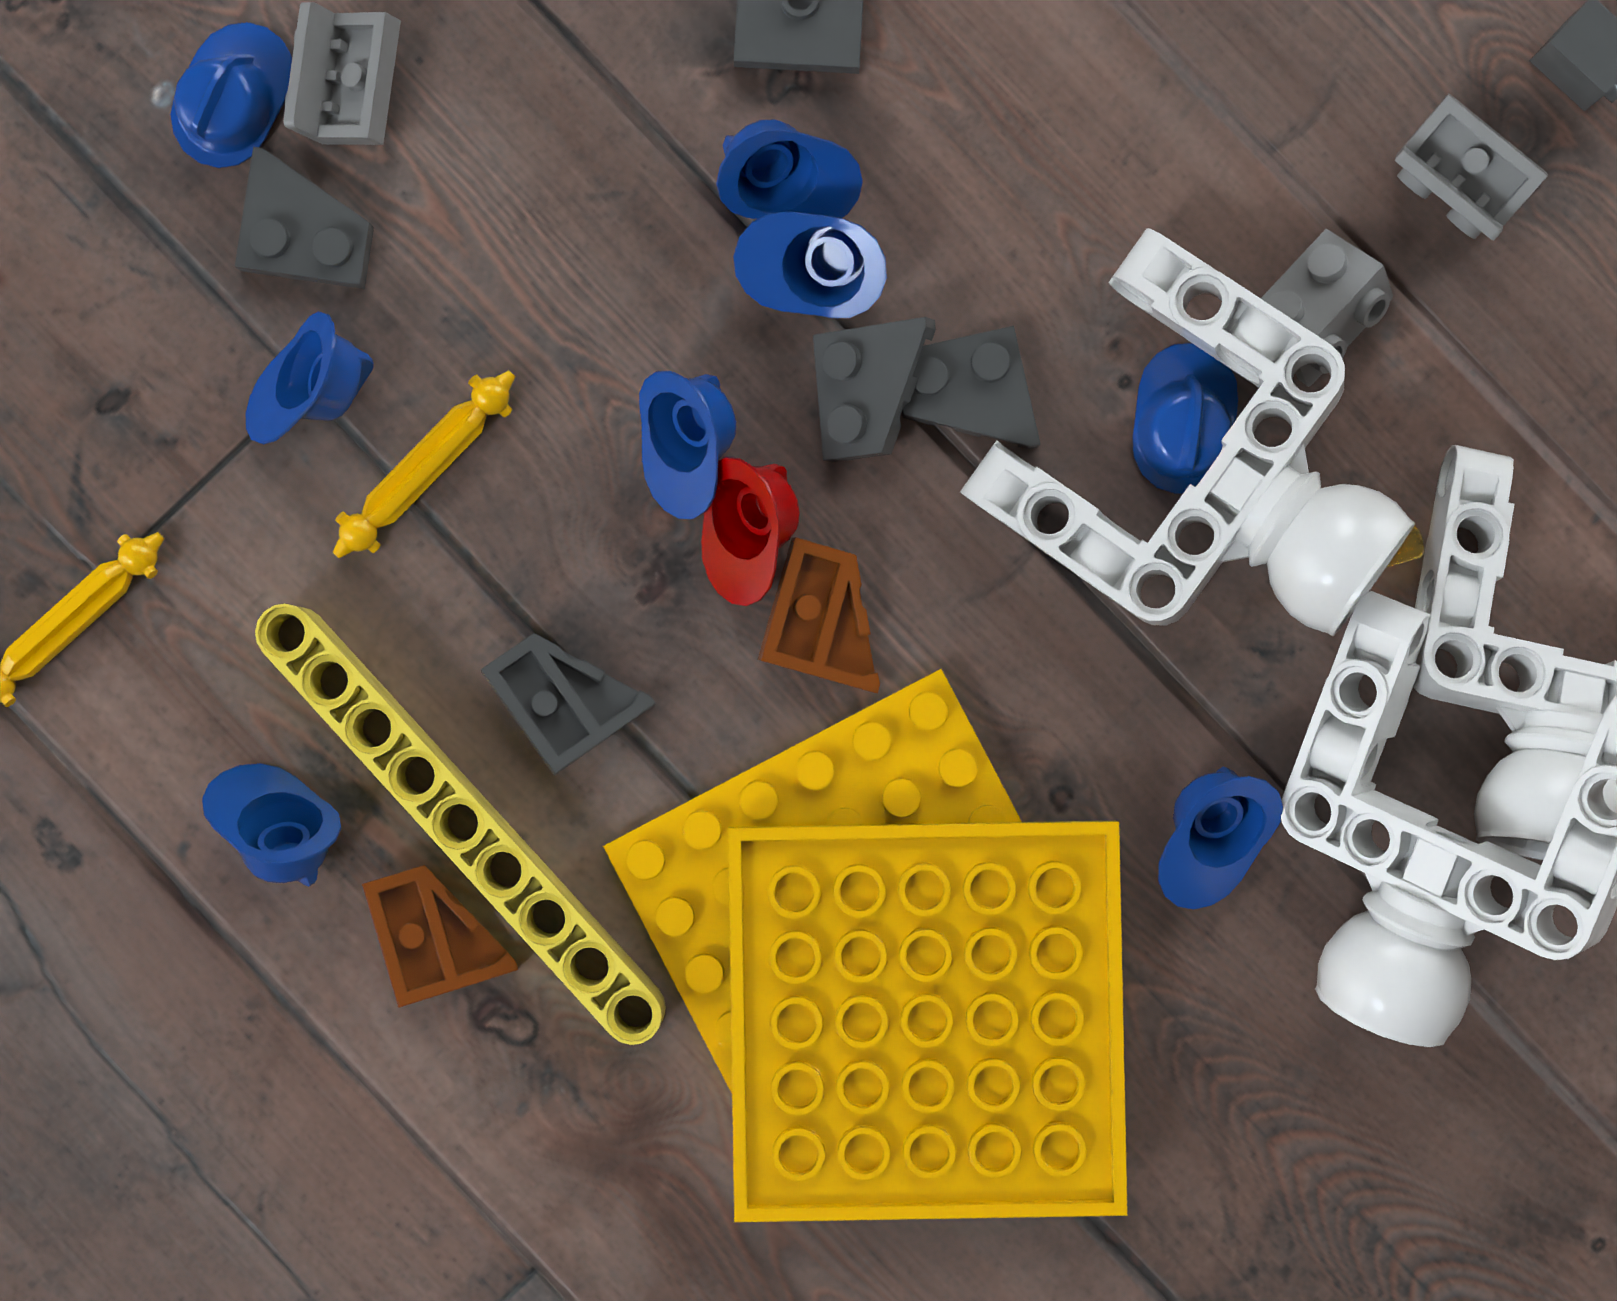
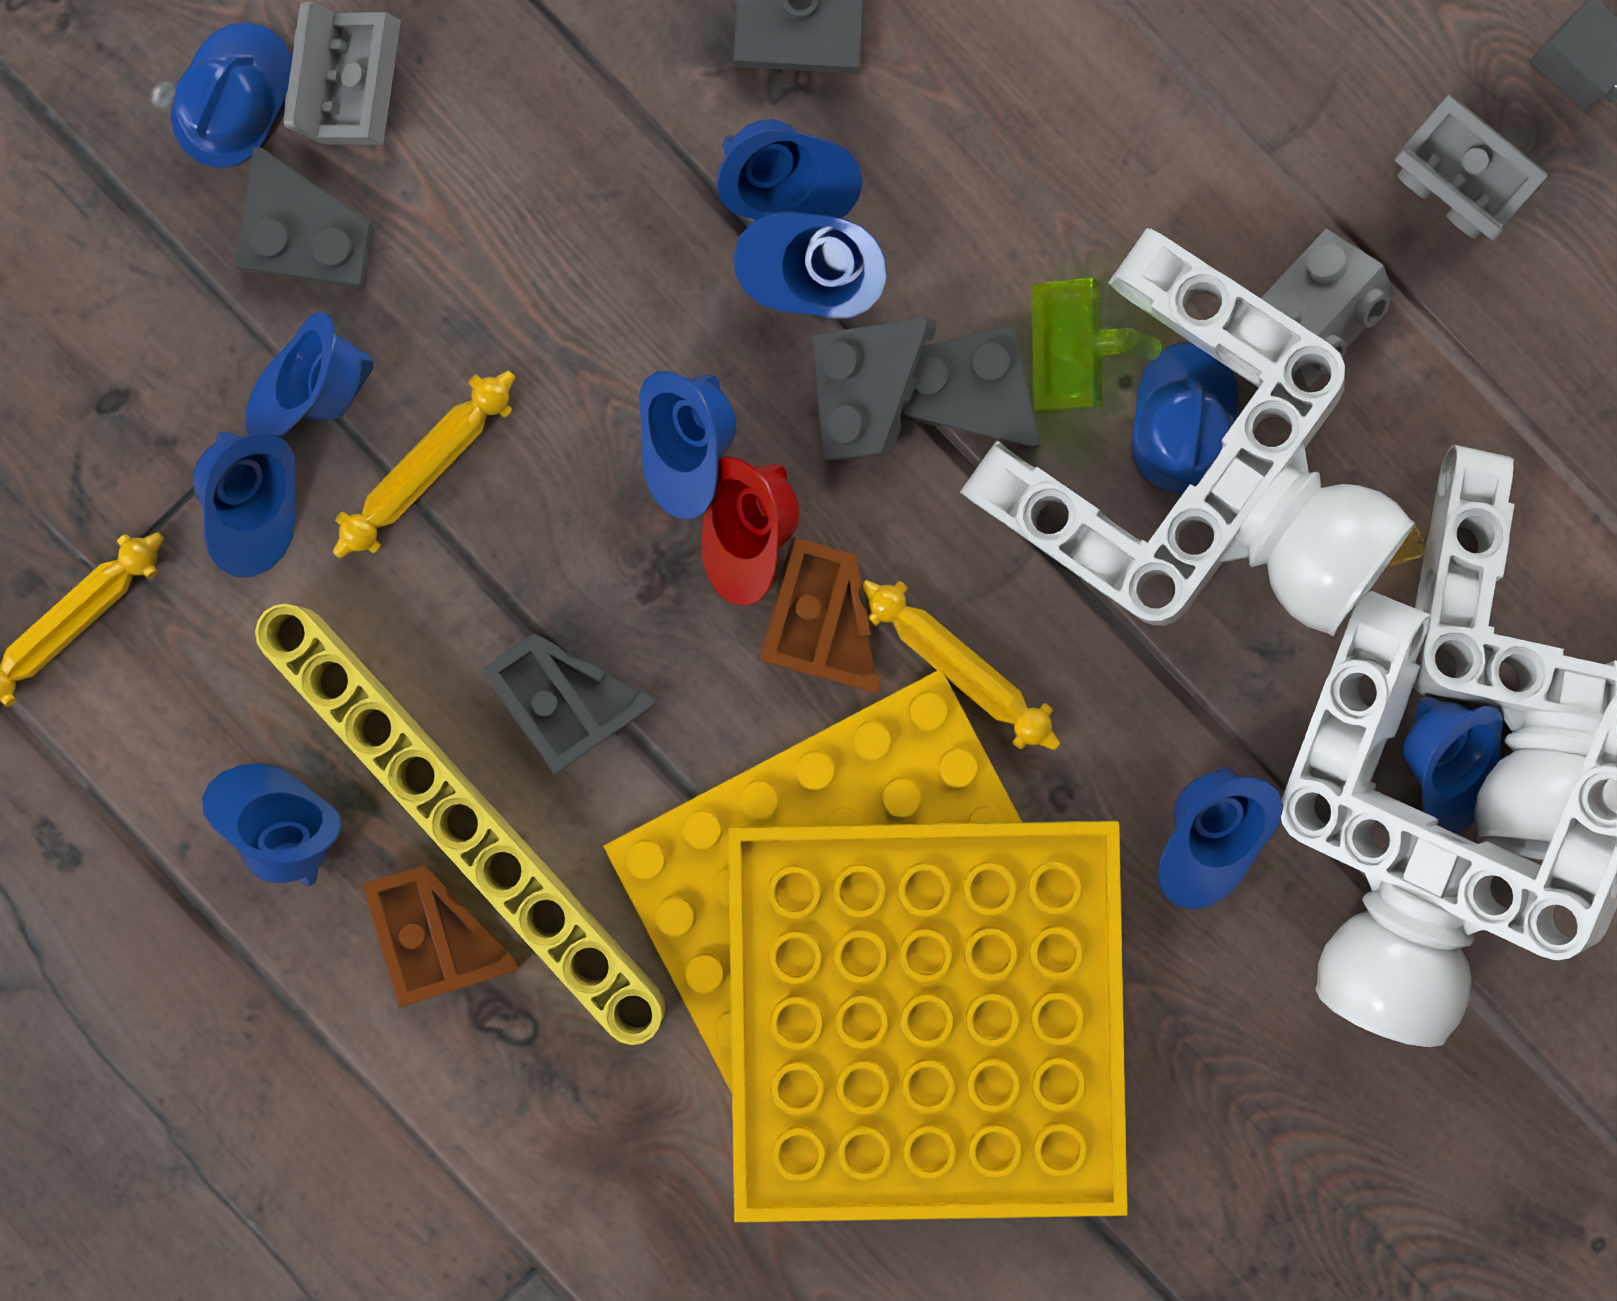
none -> blue piece [193,432,296,577]
none -> yellow wheel [861,580,1060,750]
none -> clear neon green plate [1032,278,1161,413]
none -> blue piece [1402,697,1503,833]

